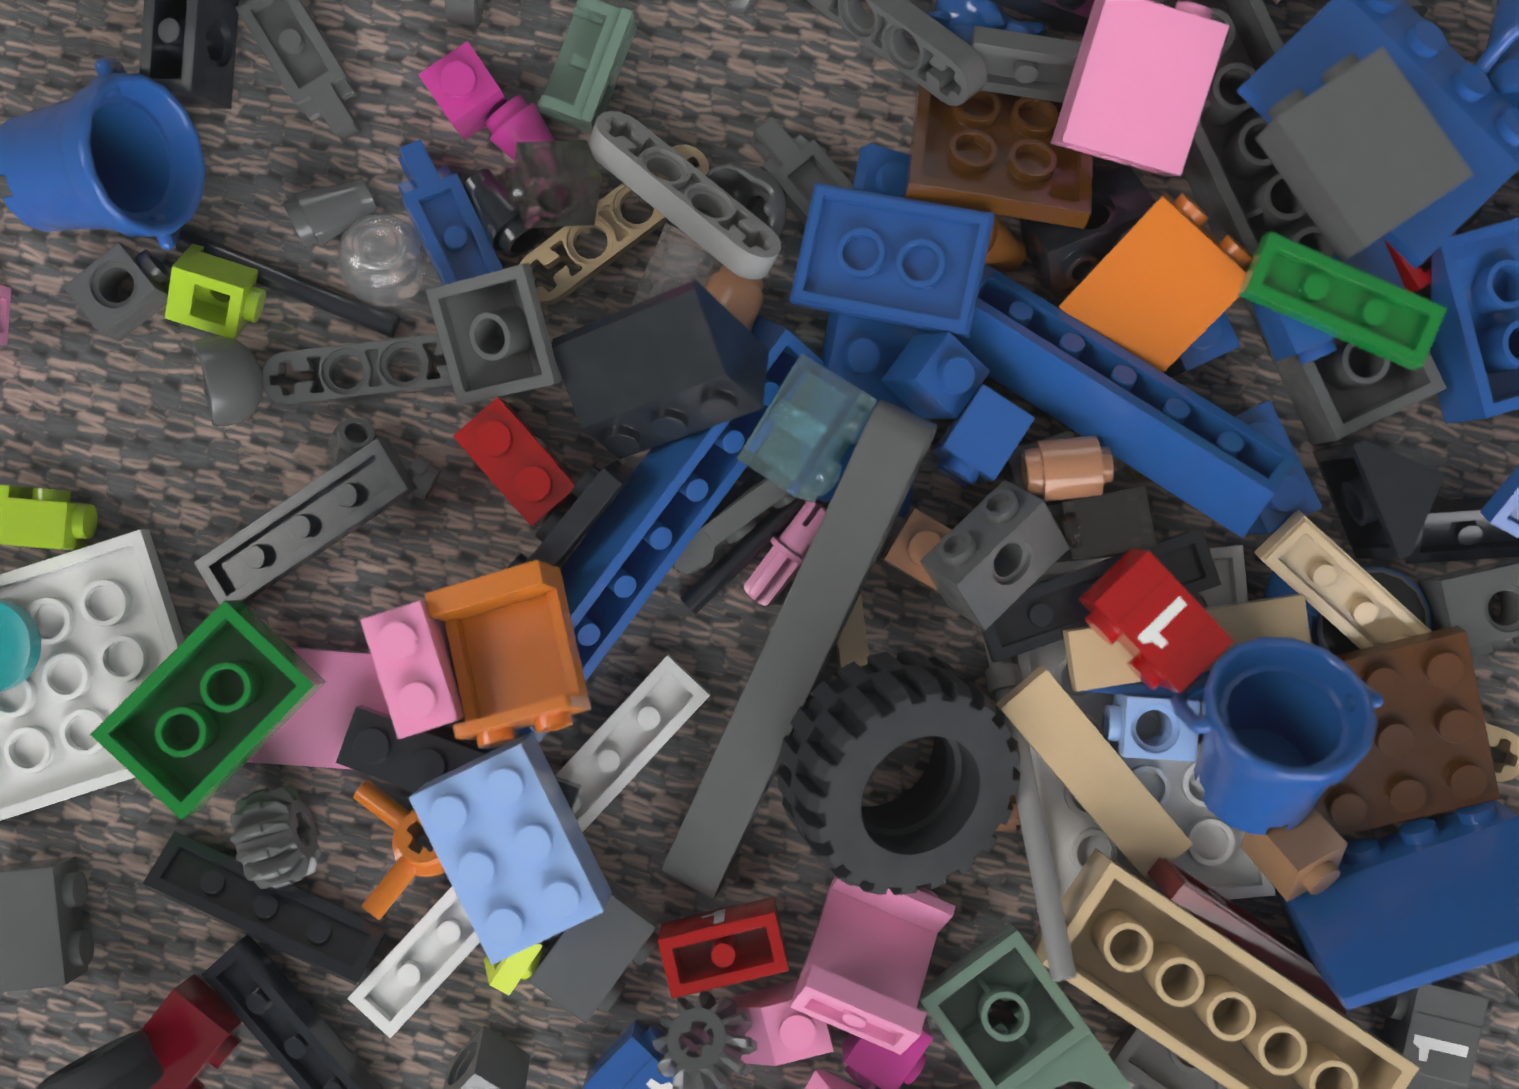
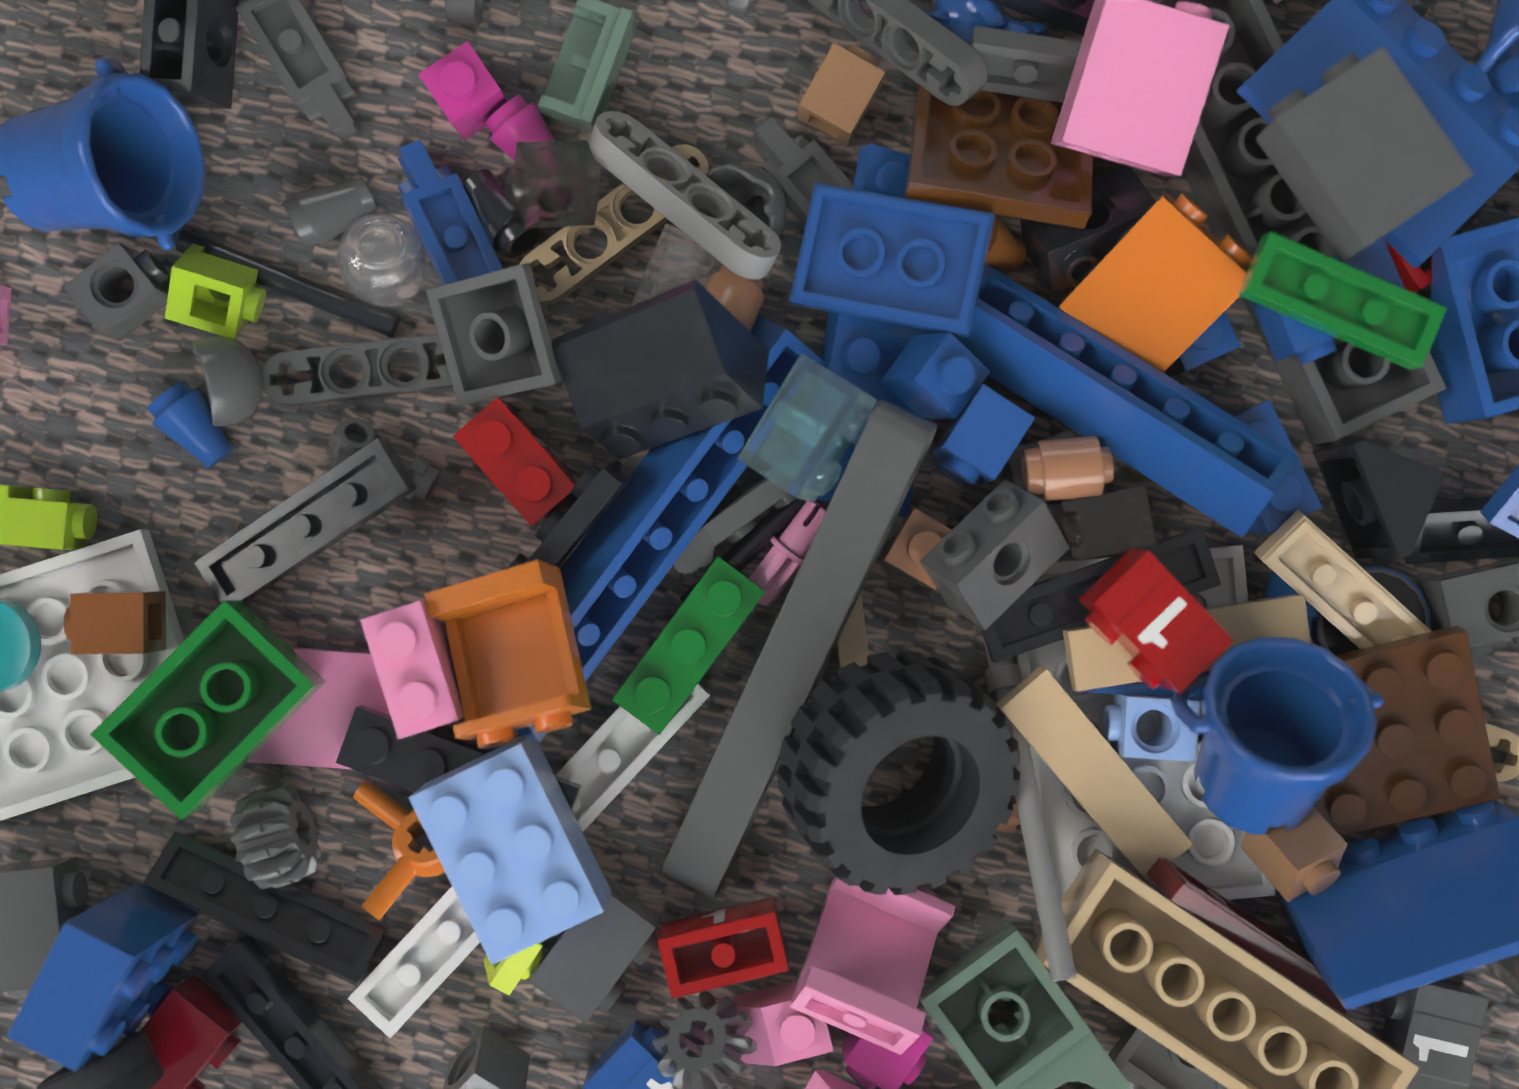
none -> blue brick [7,883,199,1072]
none -> dark orange brick [63,591,166,654]
none -> blue cone [147,380,235,469]
none -> green plate [612,556,766,735]
none -> medium nougat brick [797,43,885,147]

